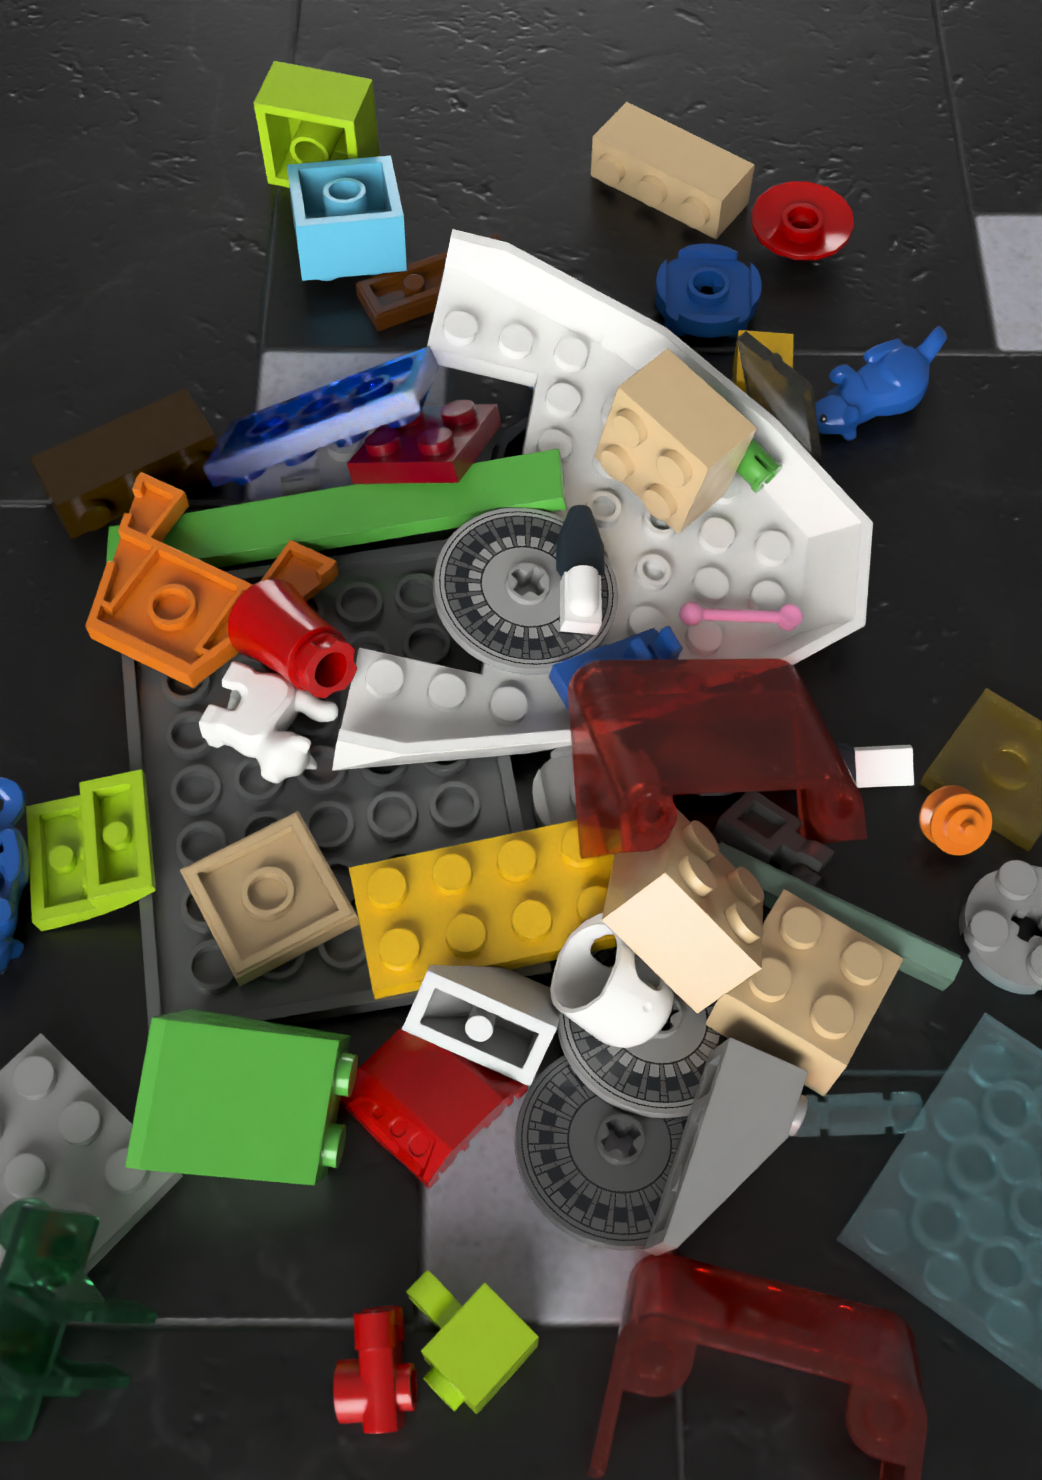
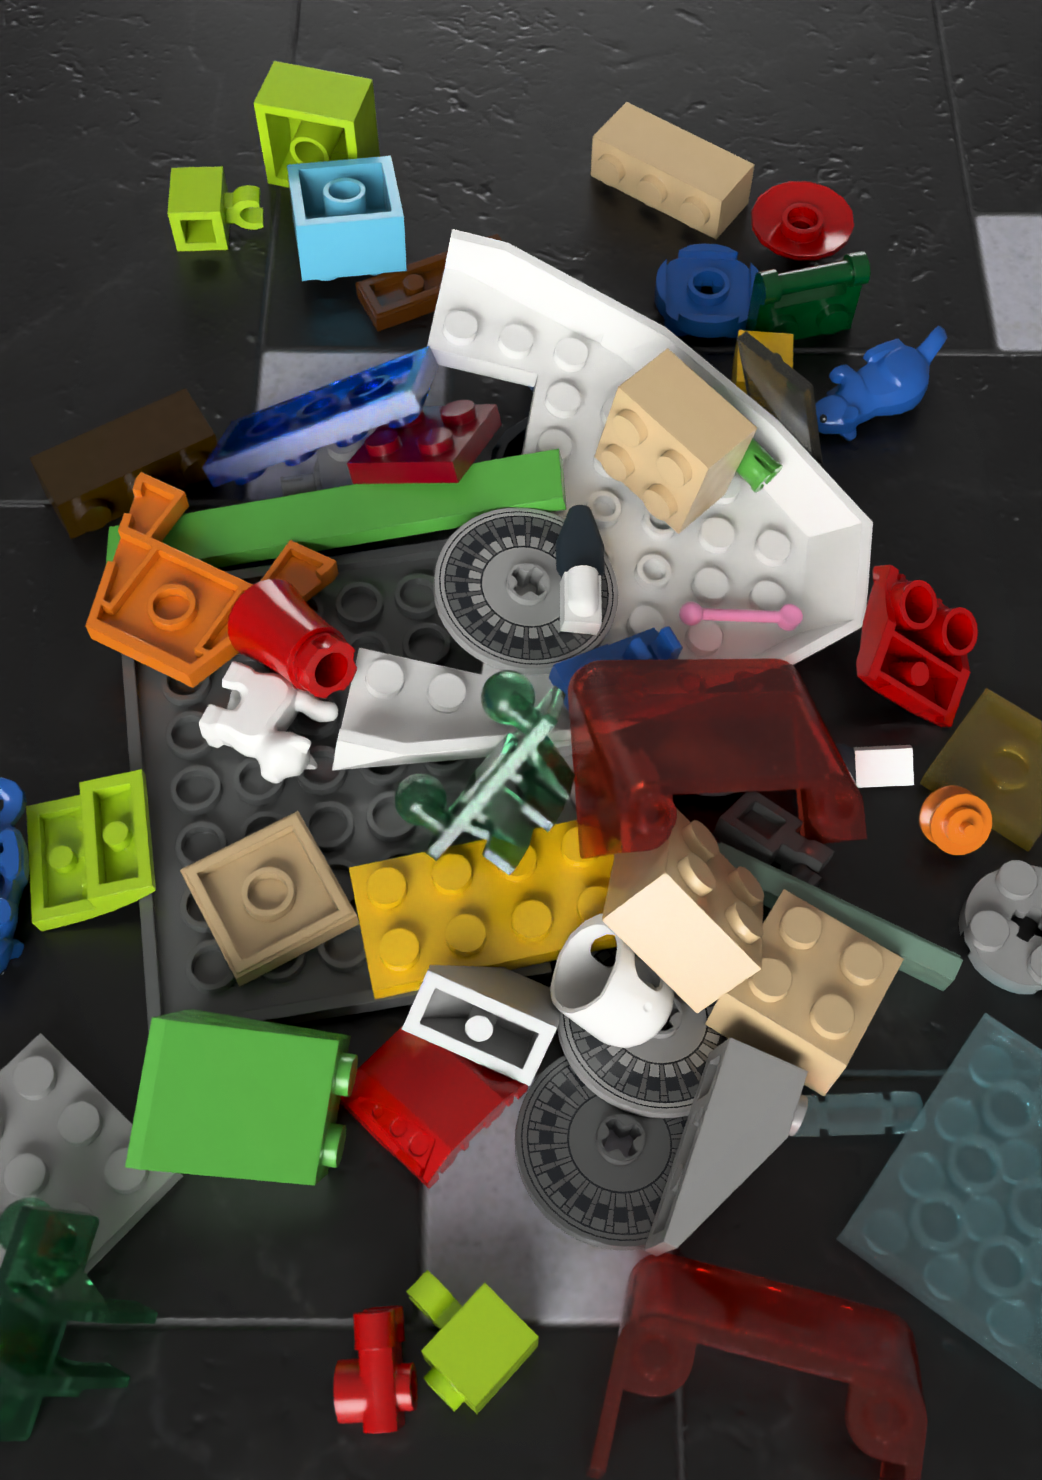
none -> lime brick [167,166,264,251]
none -> clear green piece [394,670,575,876]
none -> dark green plate [745,251,871,340]
none -> red slope [856,565,978,727]

